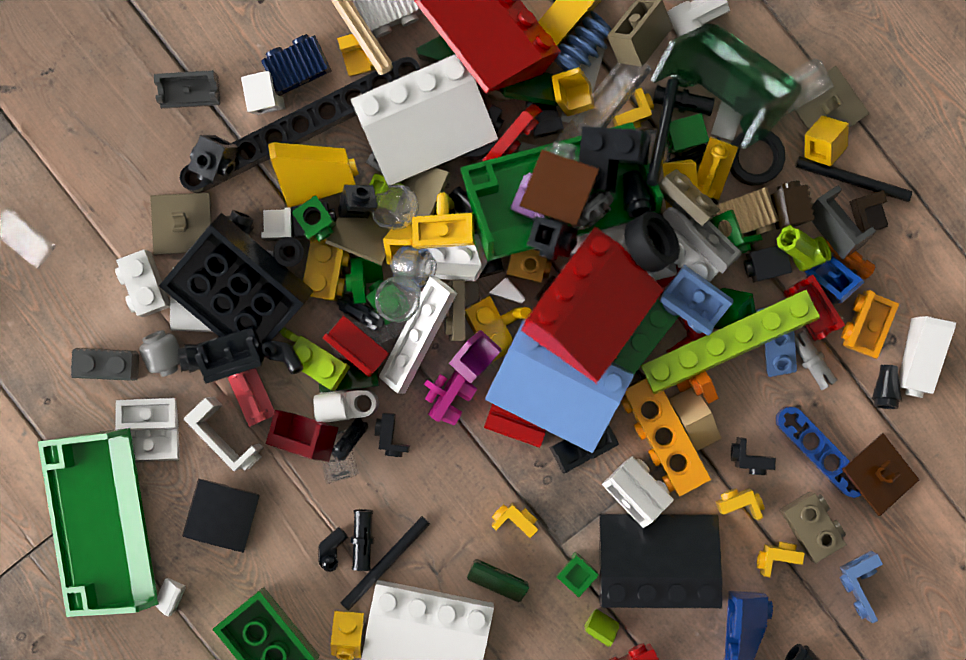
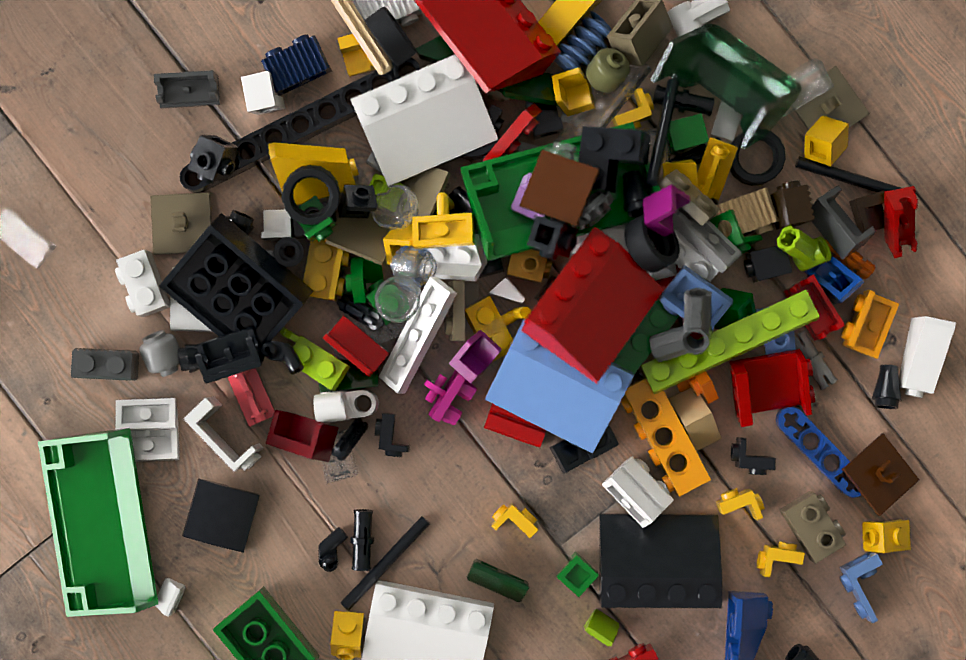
none -> black tyre [282,165,340,225]
none -> black tyre [365,6,417,66]
none -> olive head [586,48,630,93]
none -> magenta panel [643,184,690,237]
none -> dark grey piece [649,288,712,362]
none -> red panel [729,349,815,428]
none -> yellow bracket [862,519,911,553]
none -> red hinge [884,186,918,258]

